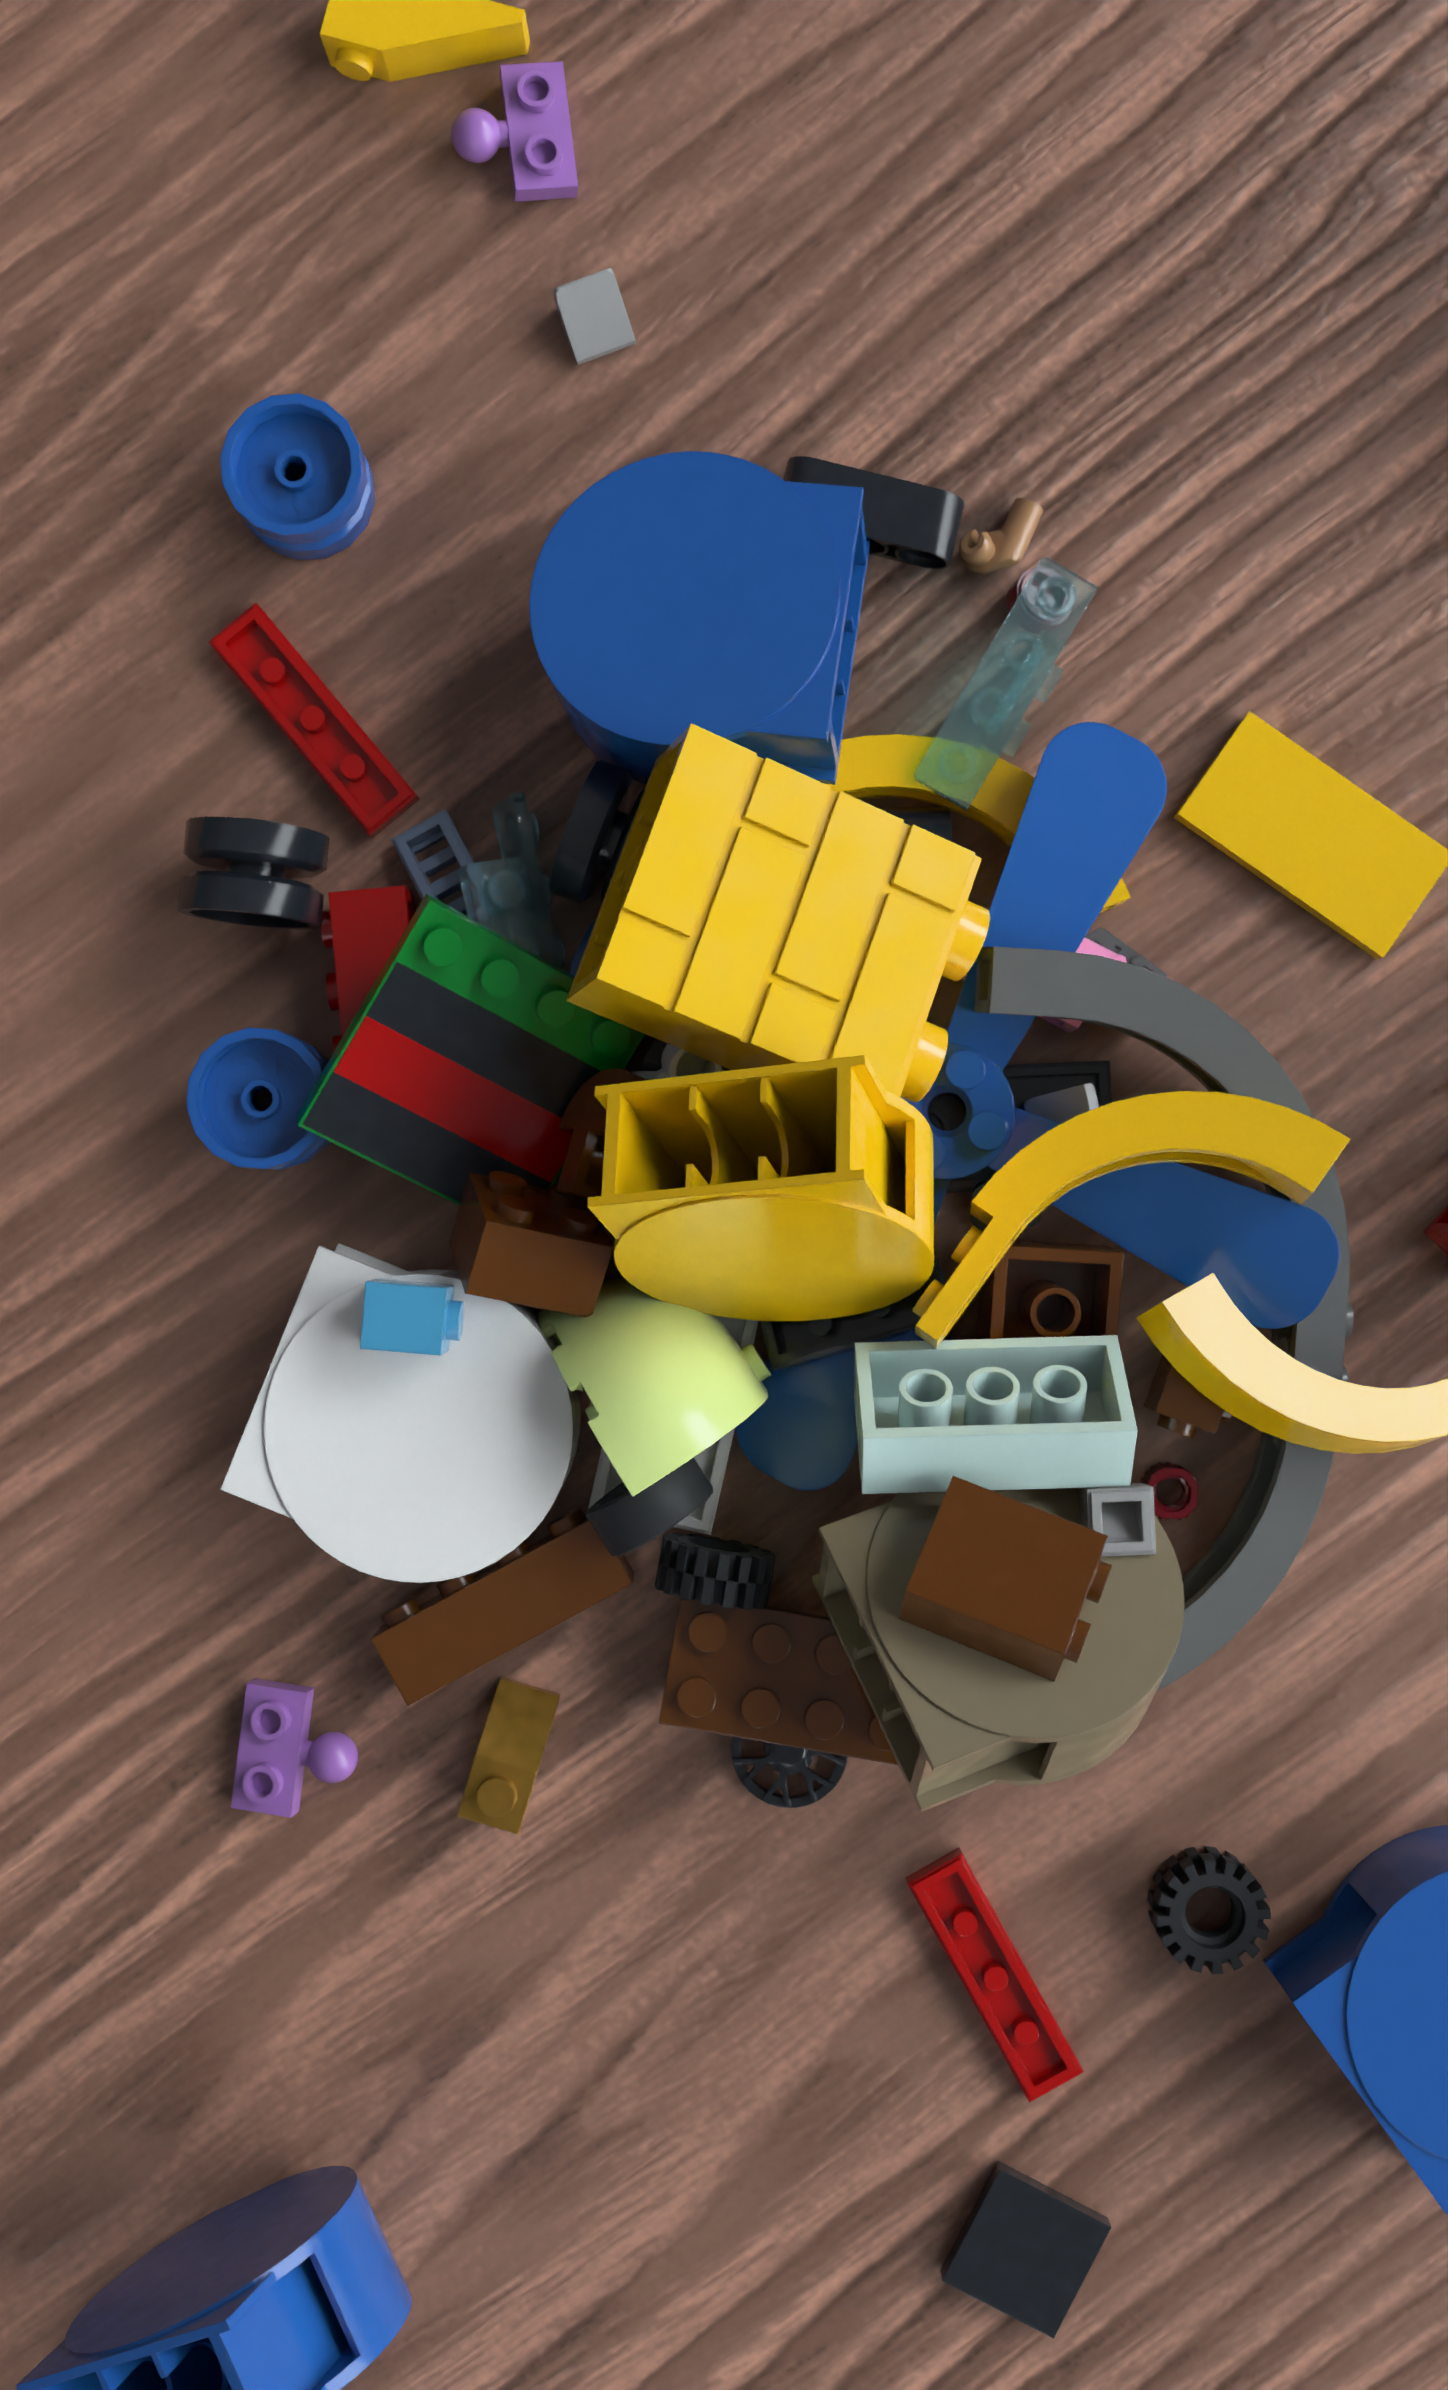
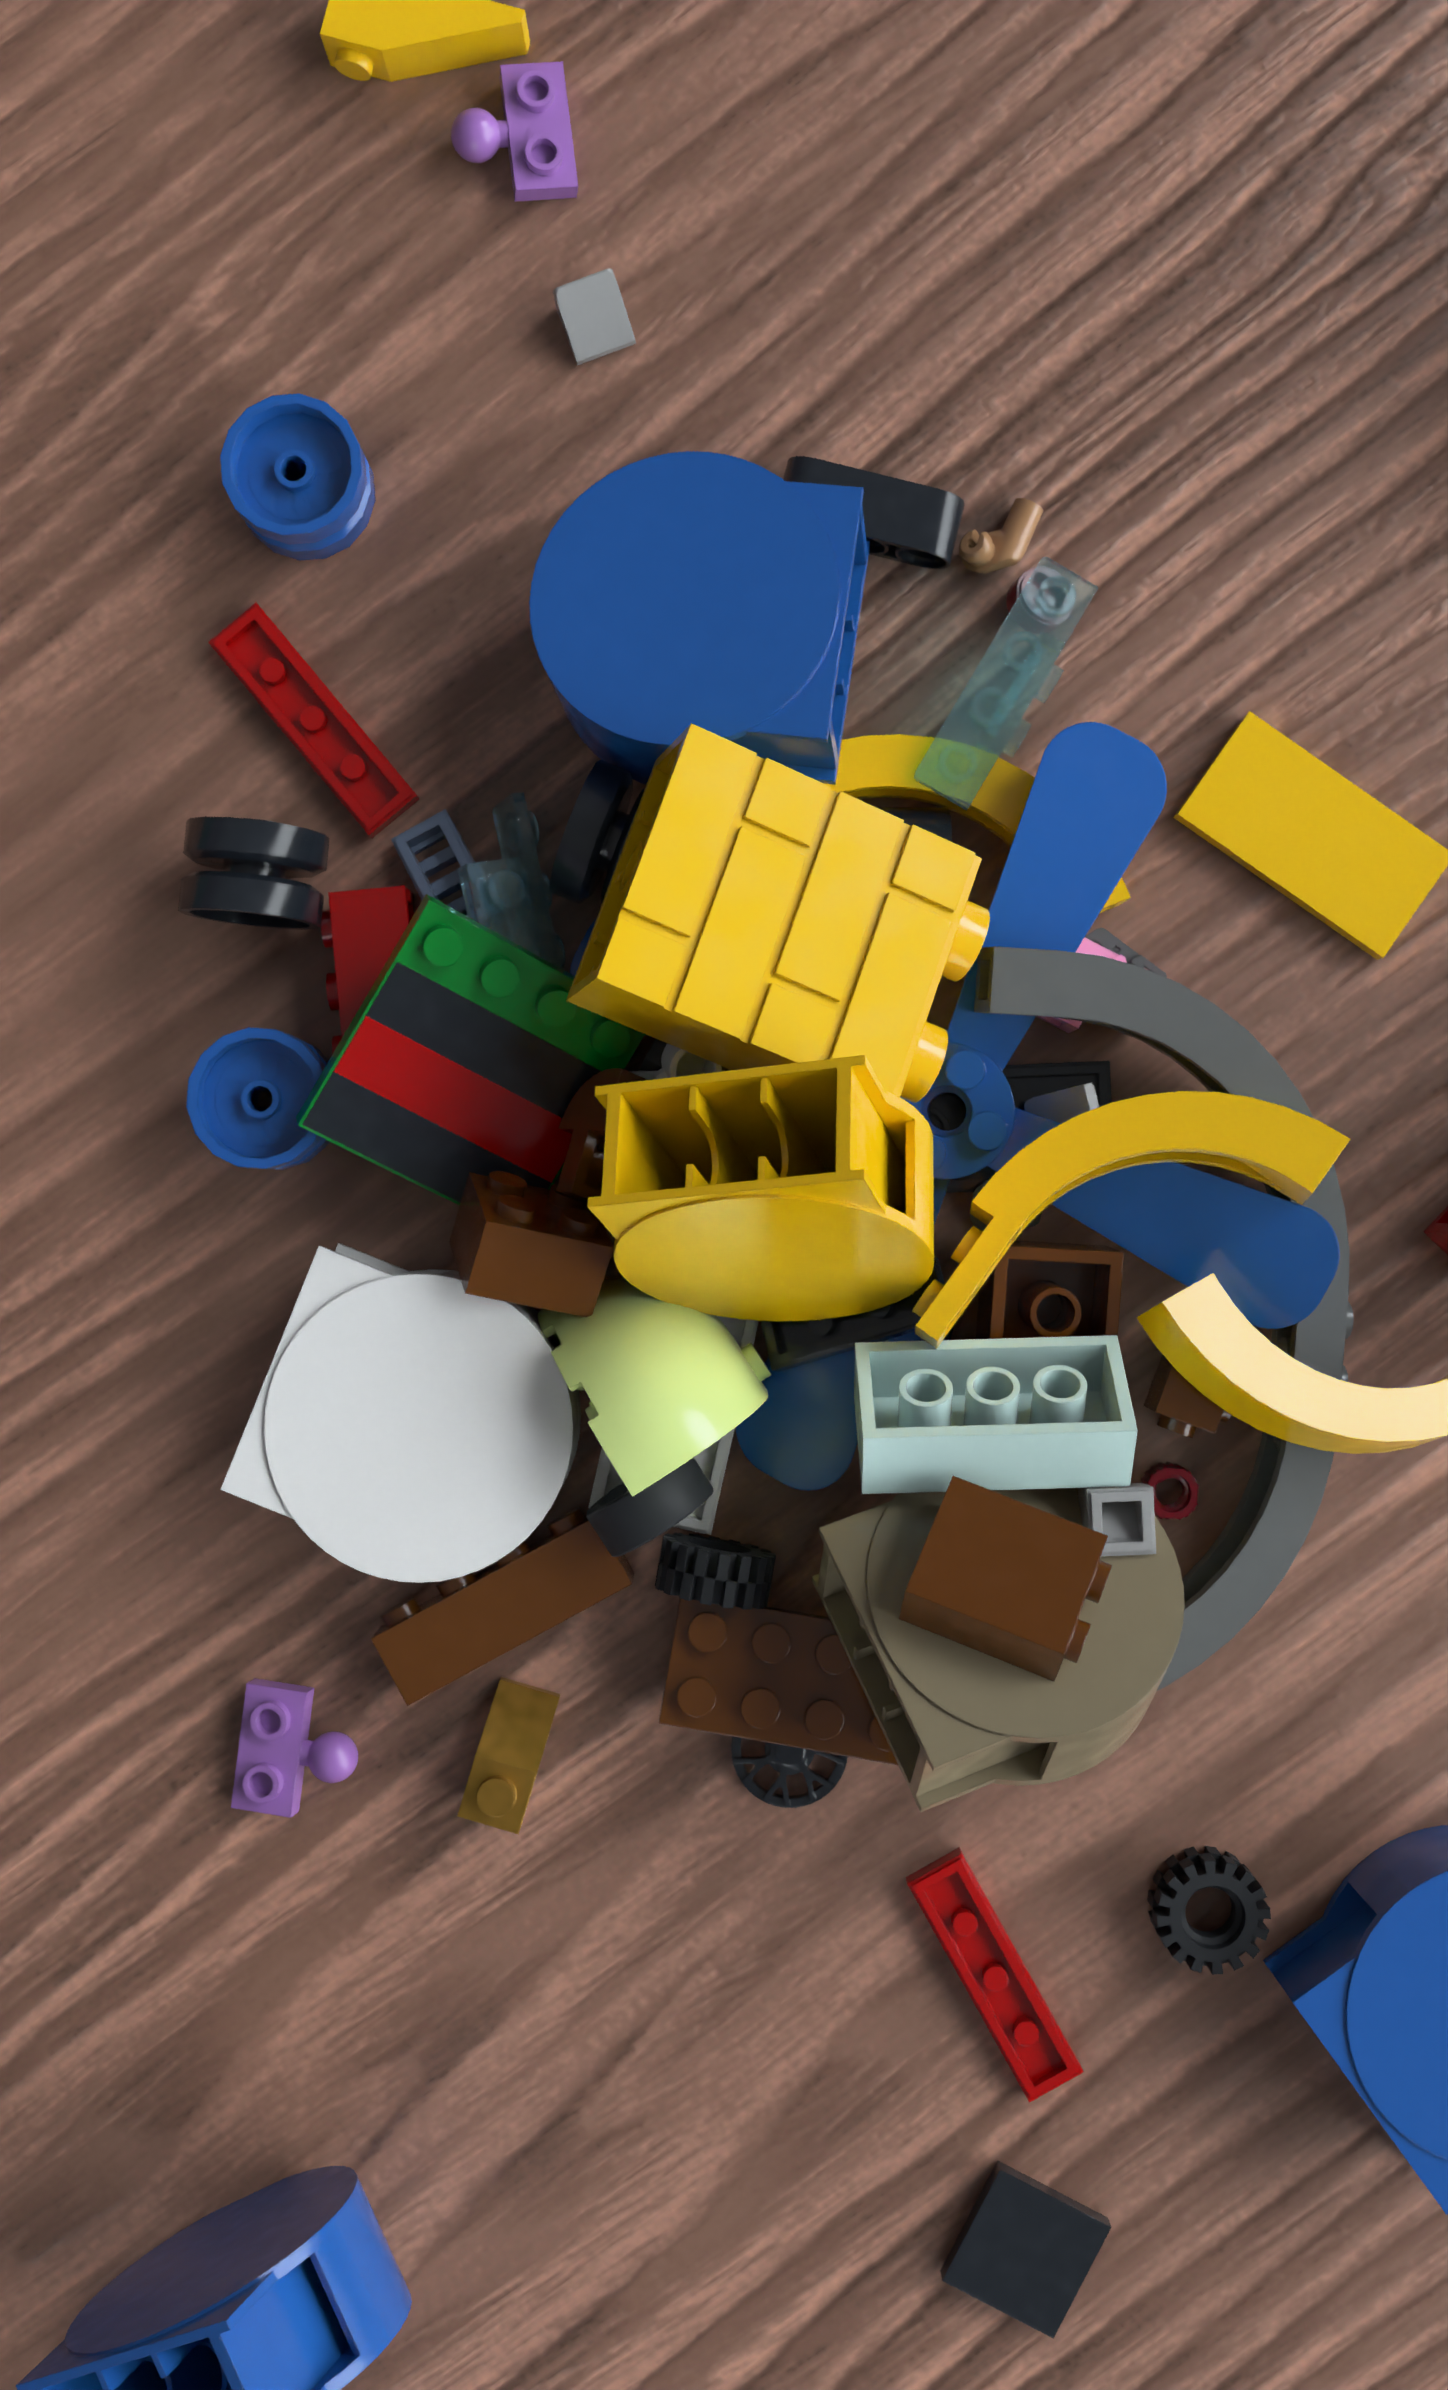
dark azure brick [360,1279,464,1356] -> none

